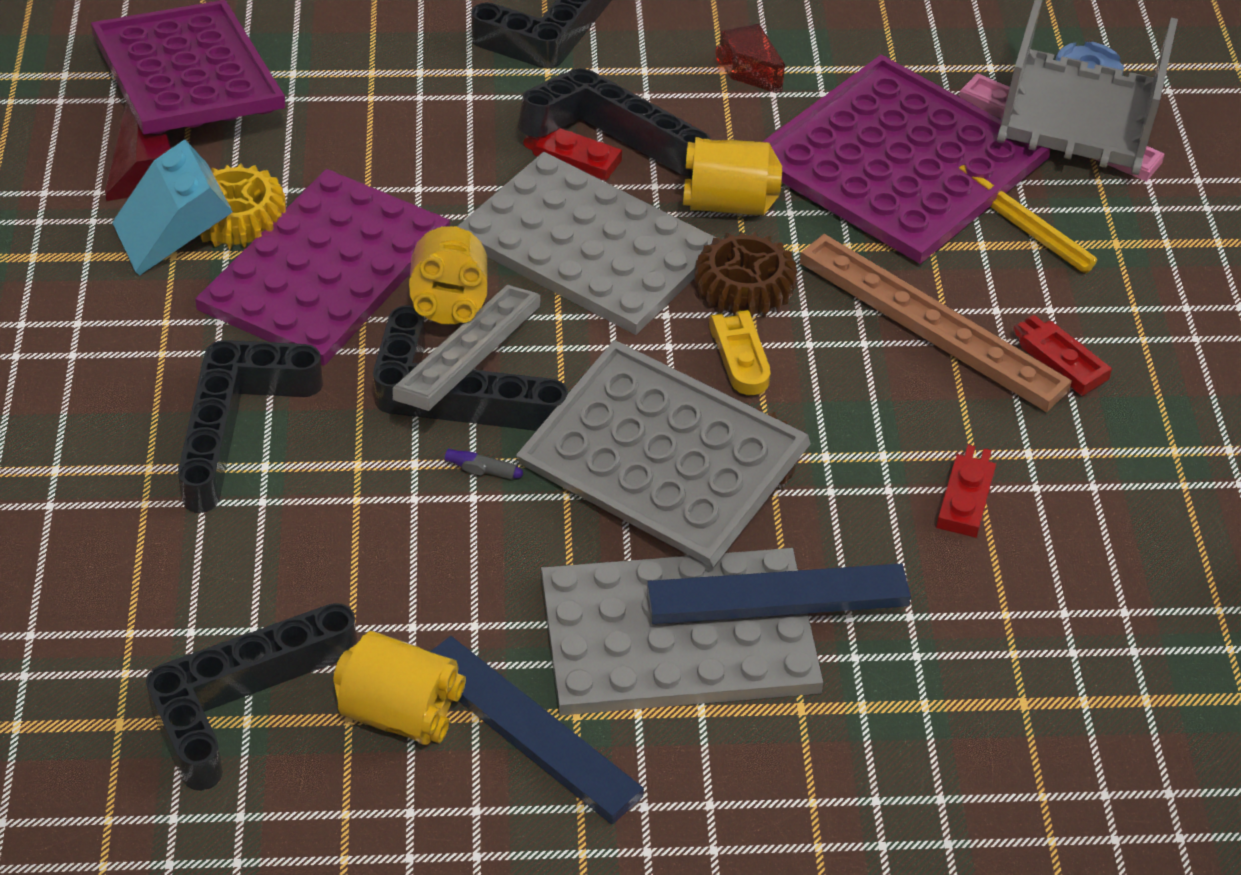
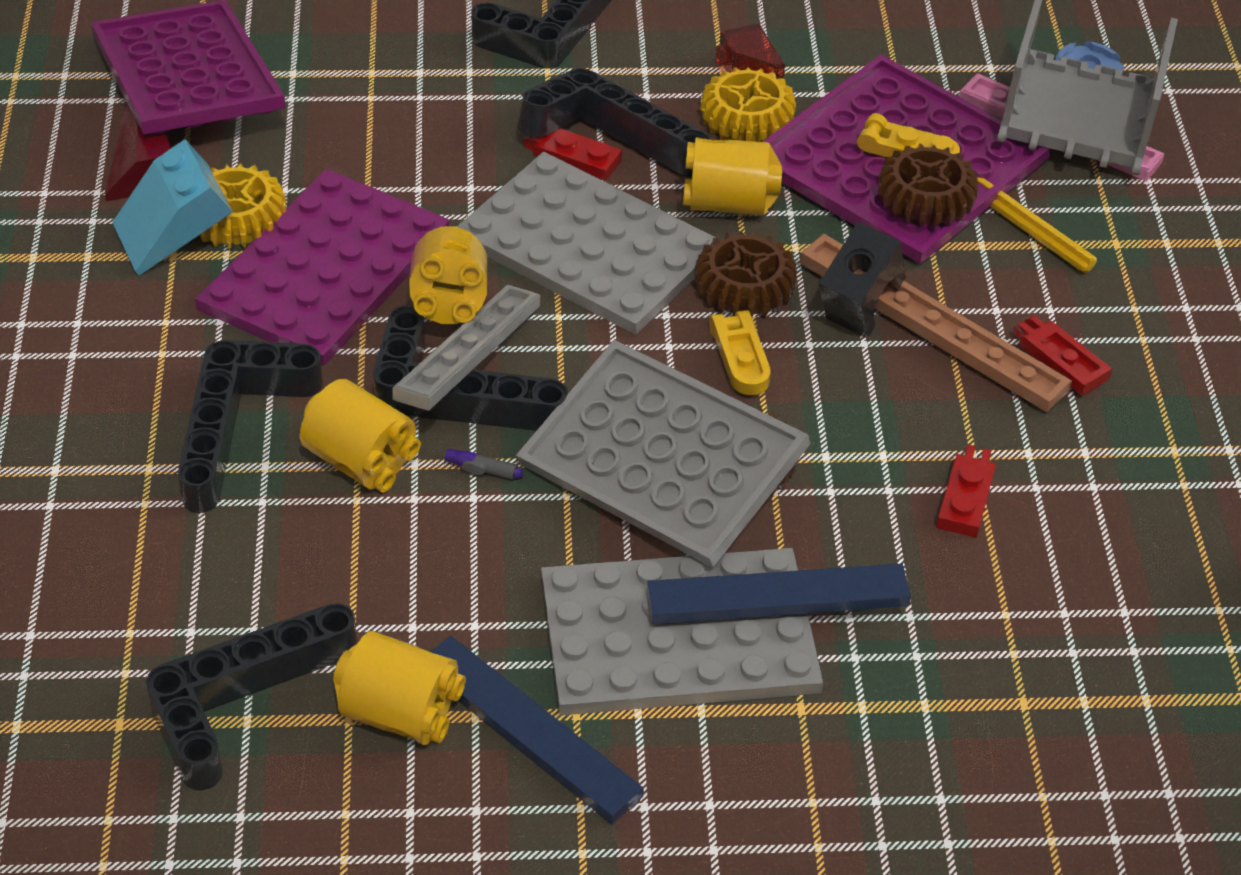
none -> yellow cylinder [299,379,421,493]
none -> yellow gear [700,67,796,142]
none -> black piece [819,222,906,338]
none -> yellow plate [857,113,960,158]
none -> reddish brown gear [878,143,978,228]

